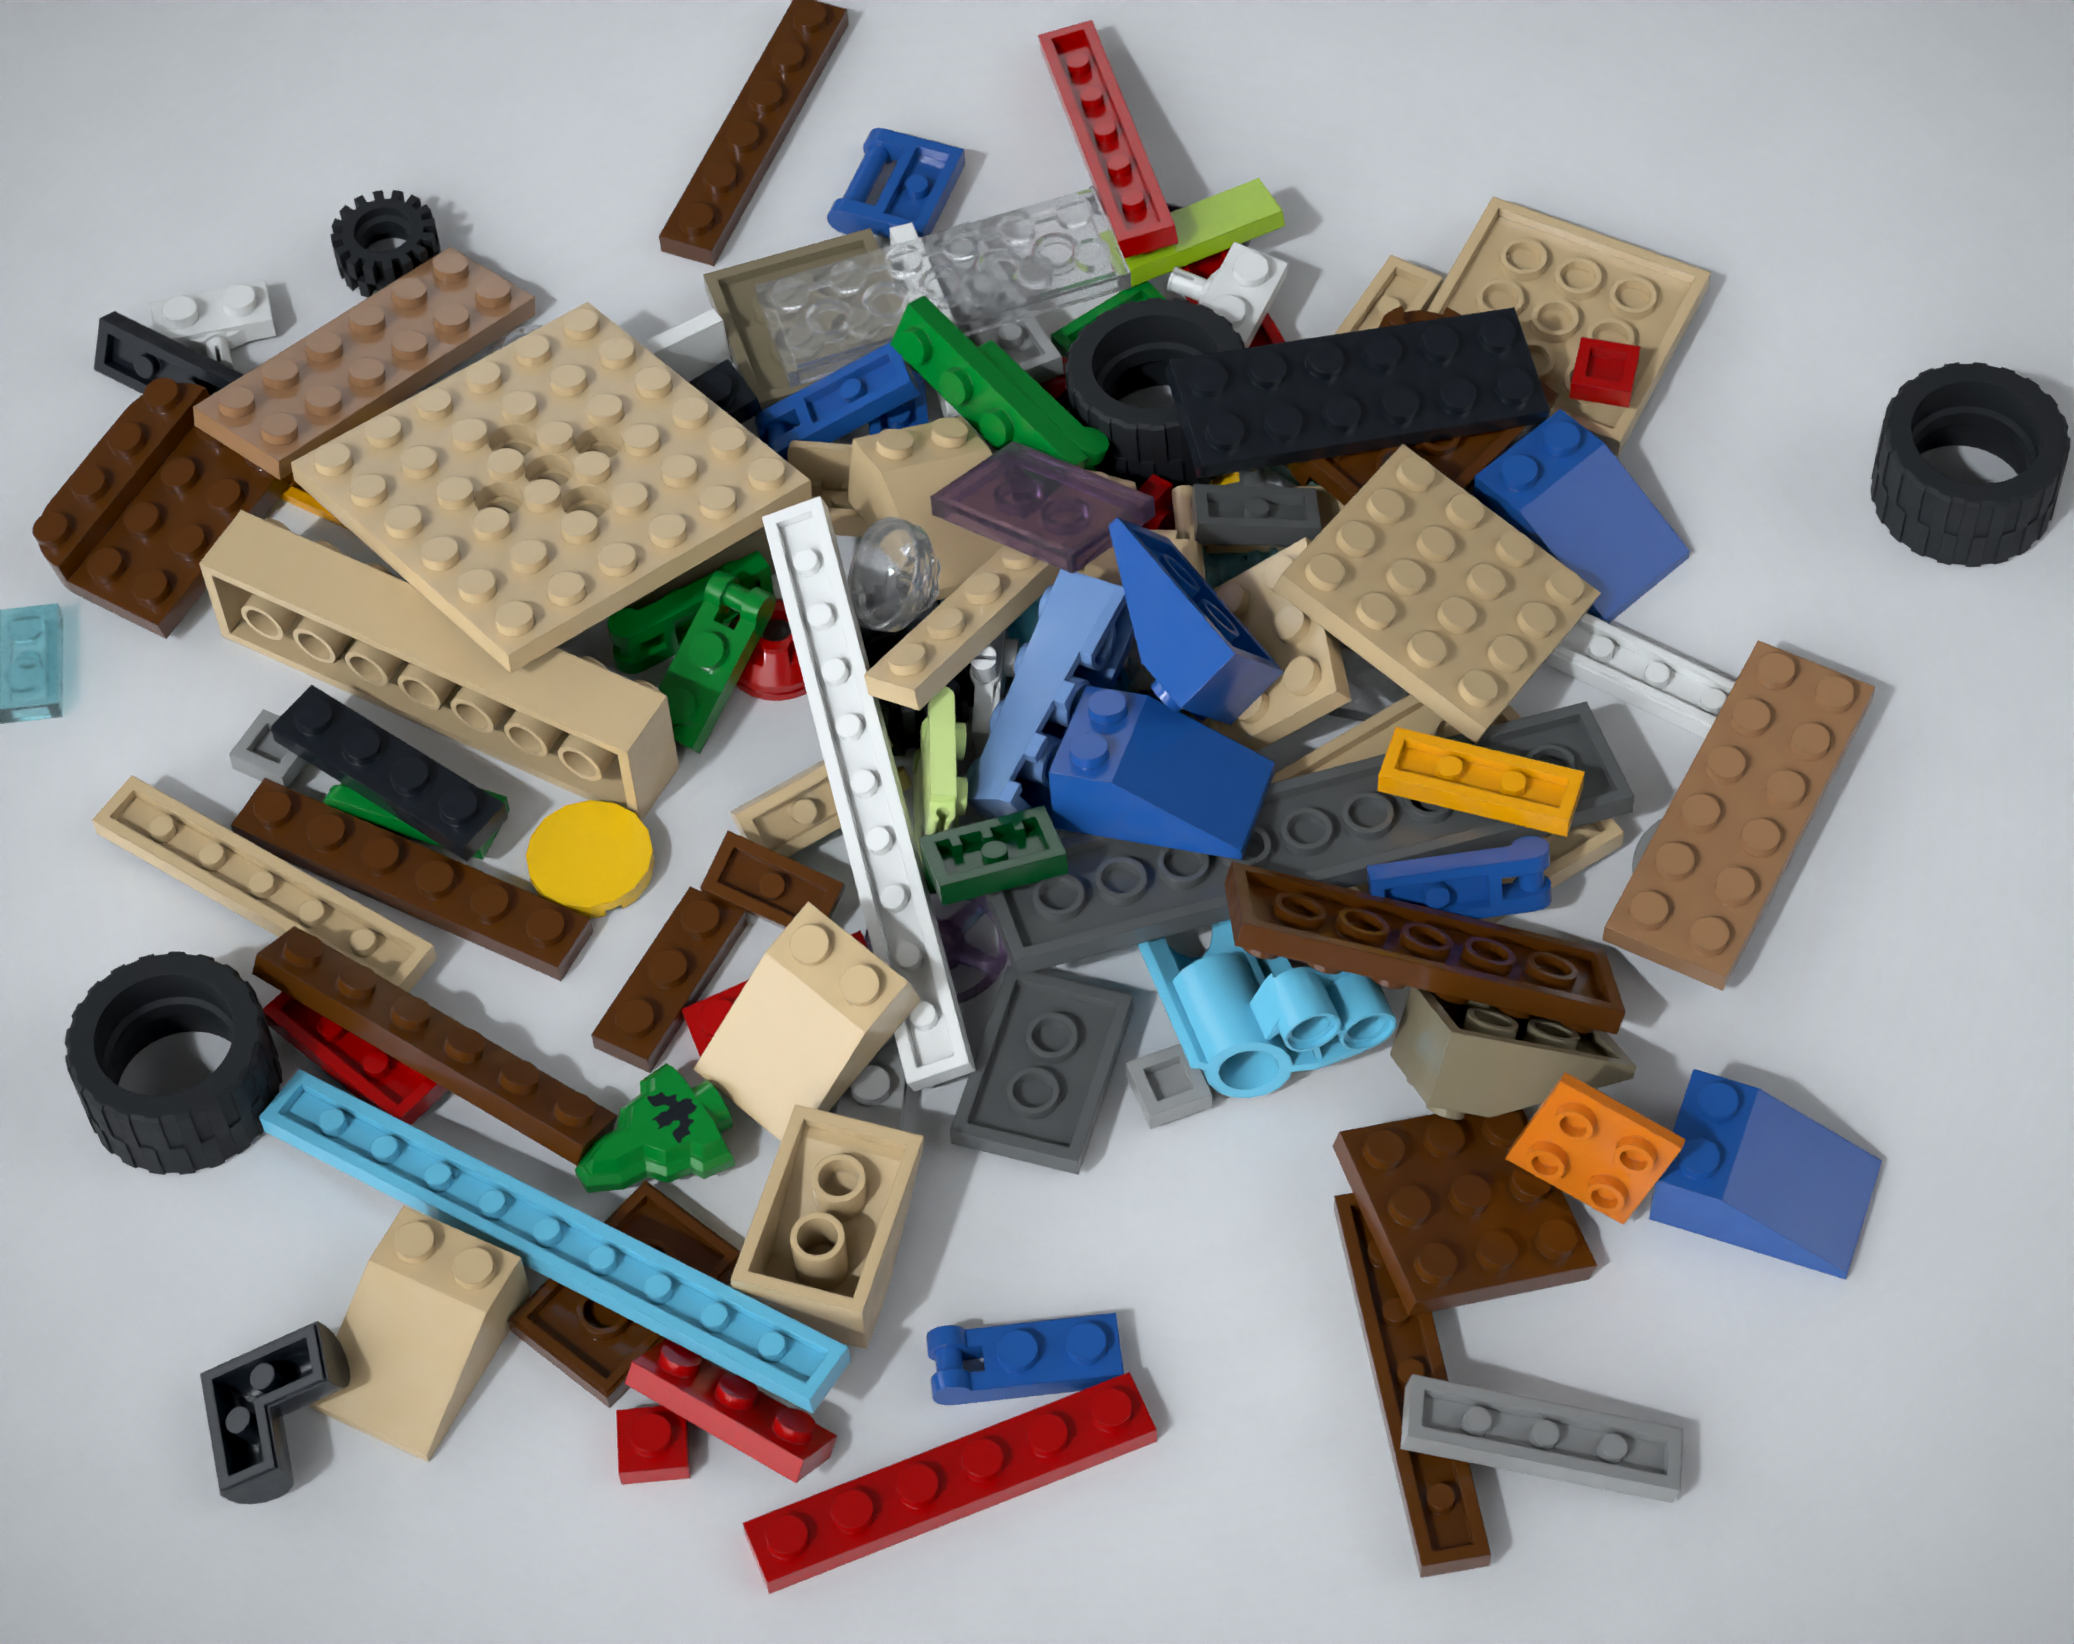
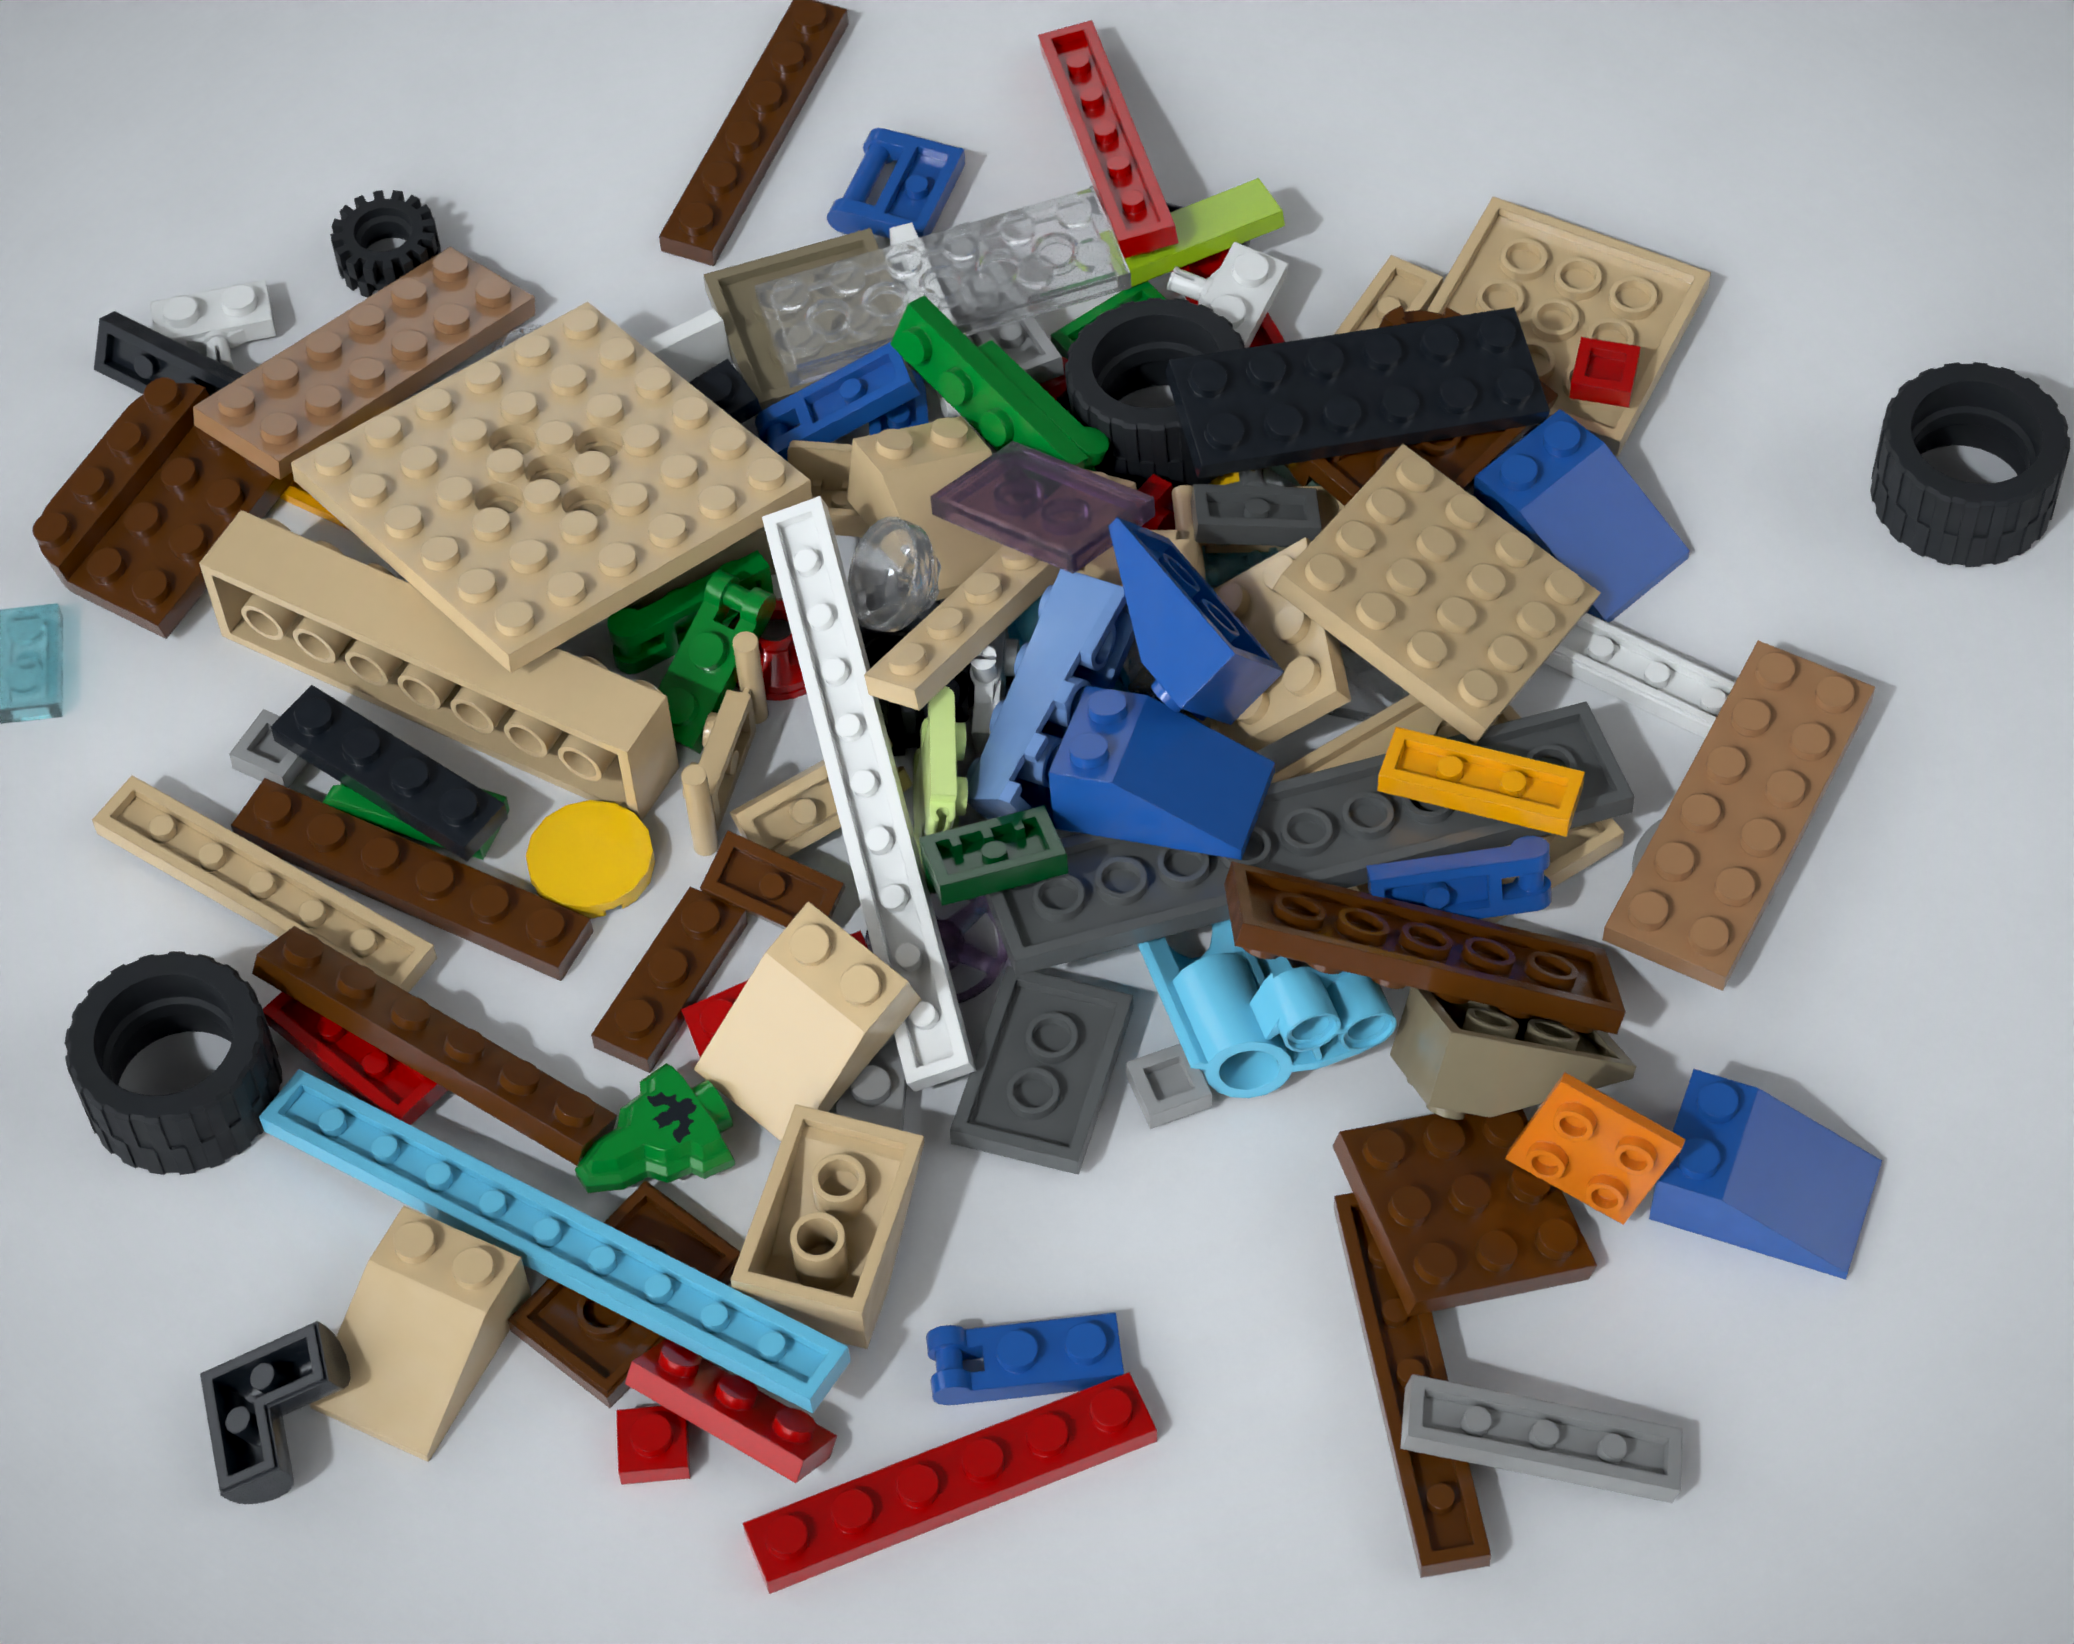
none -> tan plate [681,631,769,856]

